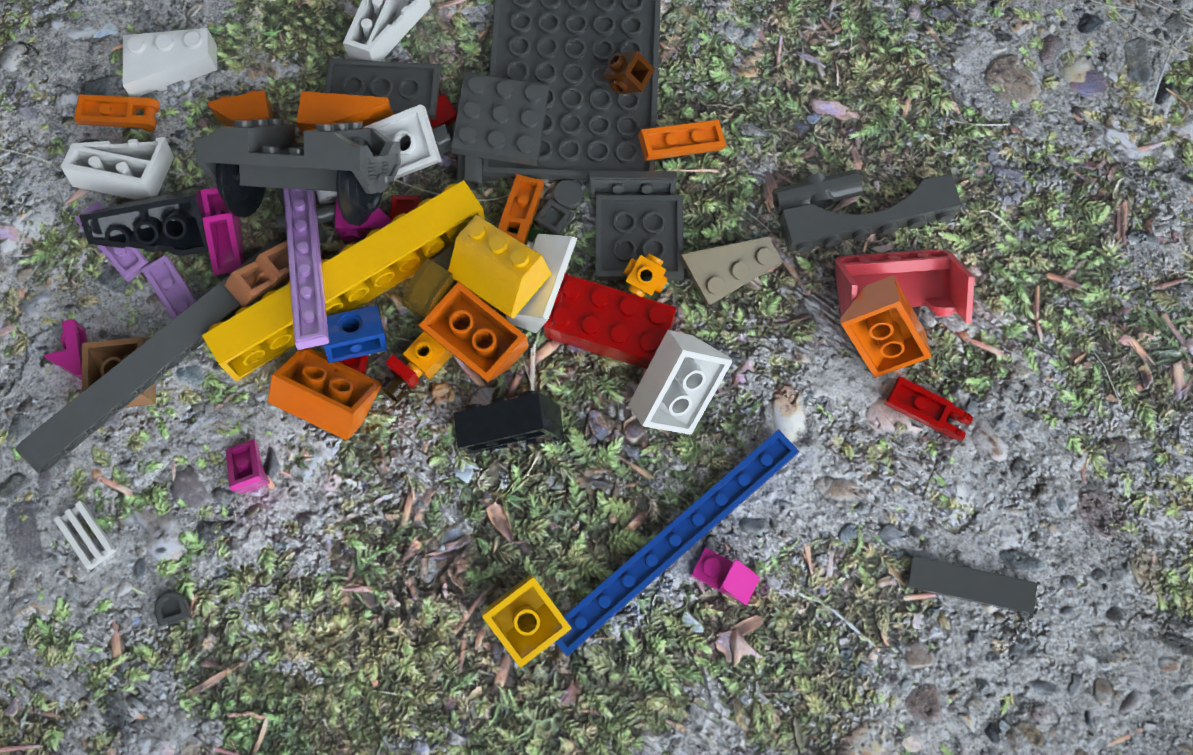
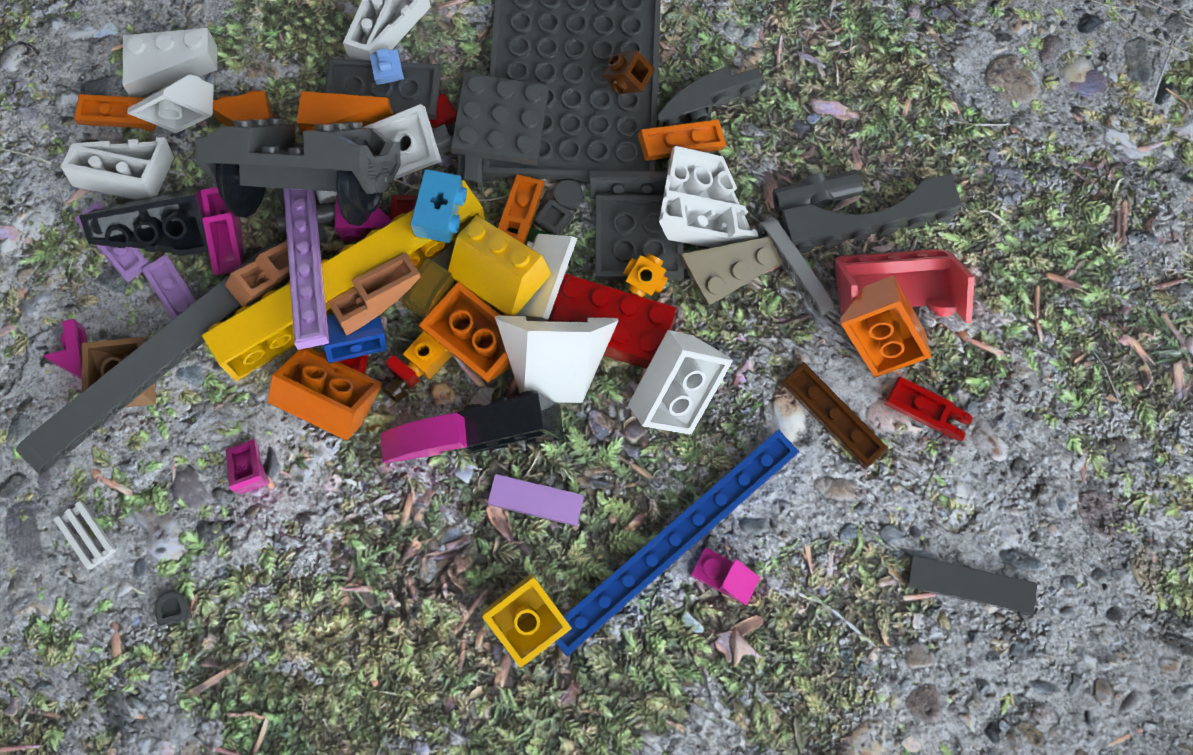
none -> white slope [128,74,213,133]
none -> nougat slope [327,252,421,336]
none -> light blue tile [370,48,404,85]
none -> dark pink slope [381,412,467,464]
none -> dark azure brick [411,169,467,243]
none -> lavender tile [487,474,584,527]
none -> white wedge [495,316,618,403]
none -> dark grey slope [656,66,762,128]
none -> white wedge [659,146,759,248]
none -> light grey beam [758,216,834,317]
none -> reddish brown tile [781,362,889,470]

